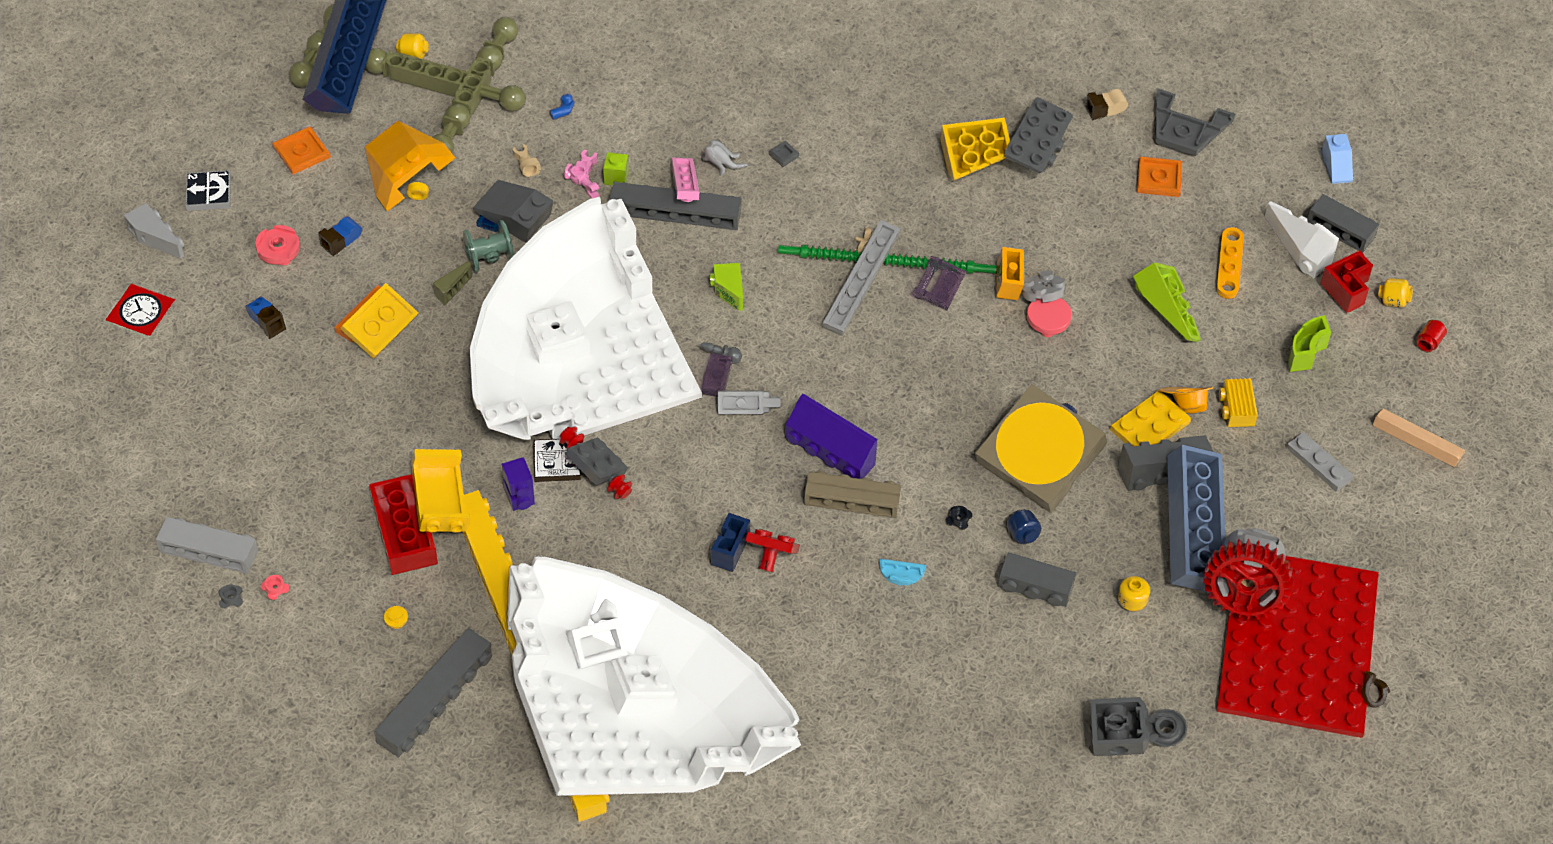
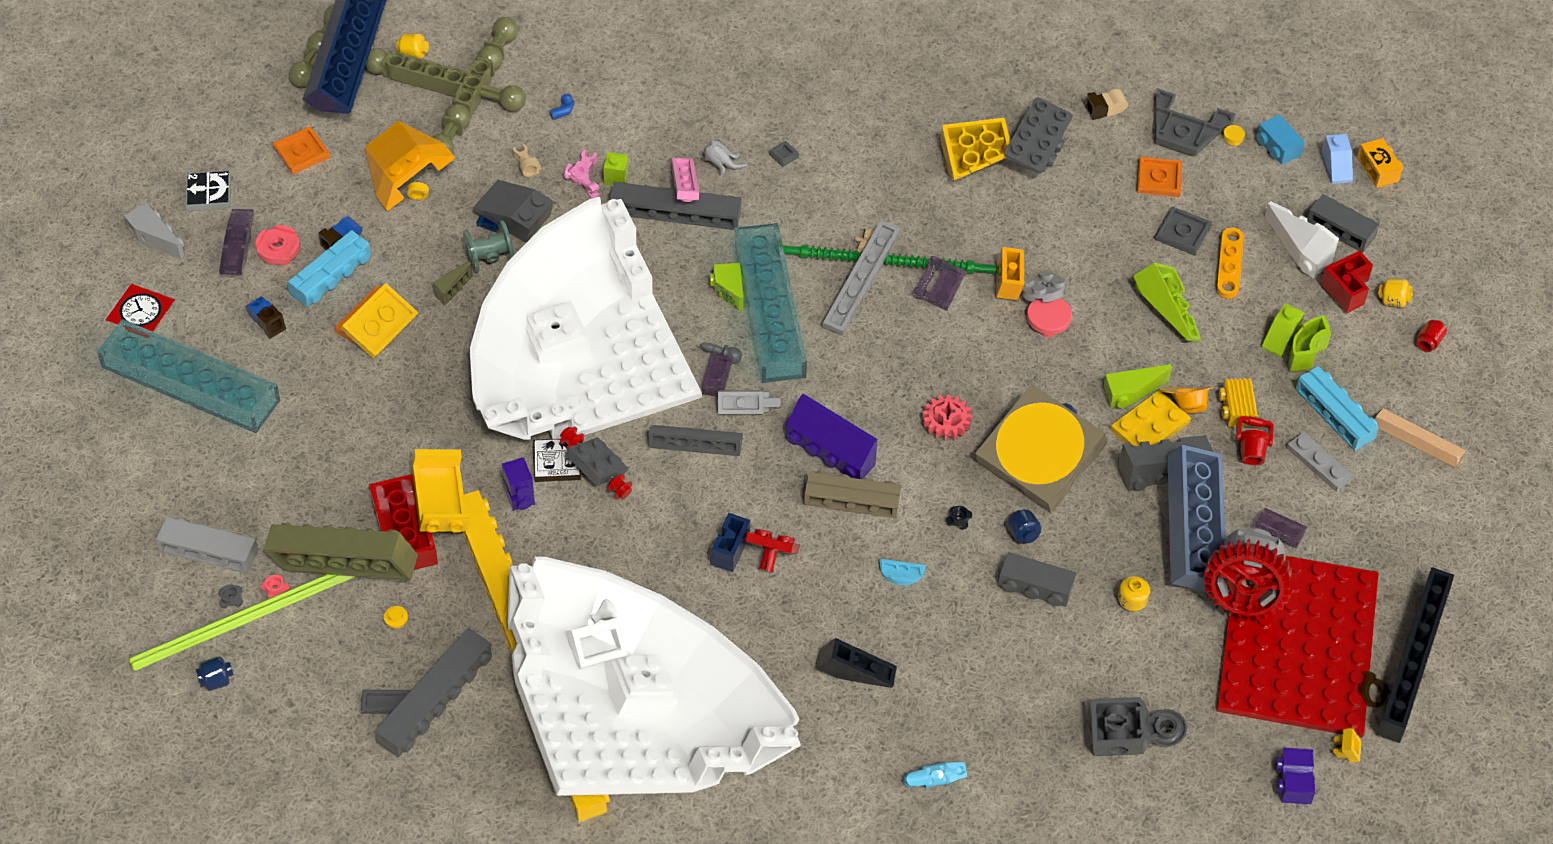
none -> clear light blue brick [97,319,281,433]
none -> lime axle [129,574,356,670]
none -> dark blue head [195,656,233,691]
none -> clear purple slope [219,209,254,275]
none -> olive brick [263,523,418,580]
none -> medium azure brick [287,230,371,307]
none -> dark grey tile [360,690,411,714]
none -> dark grey fence [649,425,743,456]
none -> clear light blue brick [735,223,807,383]
none -> black slope [817,638,897,688]
none -> medium azure hinge [902,762,967,788]
none -> coral gear [922,394,972,440]
none -> lime slope [1103,364,1172,408]
none -> dark grey tile [1155,207,1212,256]
none -> yellow tile [1223,125,1245,146]
none -> red piece [1235,416,1274,466]
none -> clear purple plate [1254,508,1307,549]
none -> dark azure brick [1256,115,1305,165]
none -> lime slope [1261,303,1305,357]
none -> dark purple brick [1276,747,1315,805]
none -> medium azure brick [1296,366,1379,451]
none -> yellow tile [1333,728,1361,763]
none -> light orange brick [1357,138,1403,188]
none -> black brick [1376,567,1455,743]

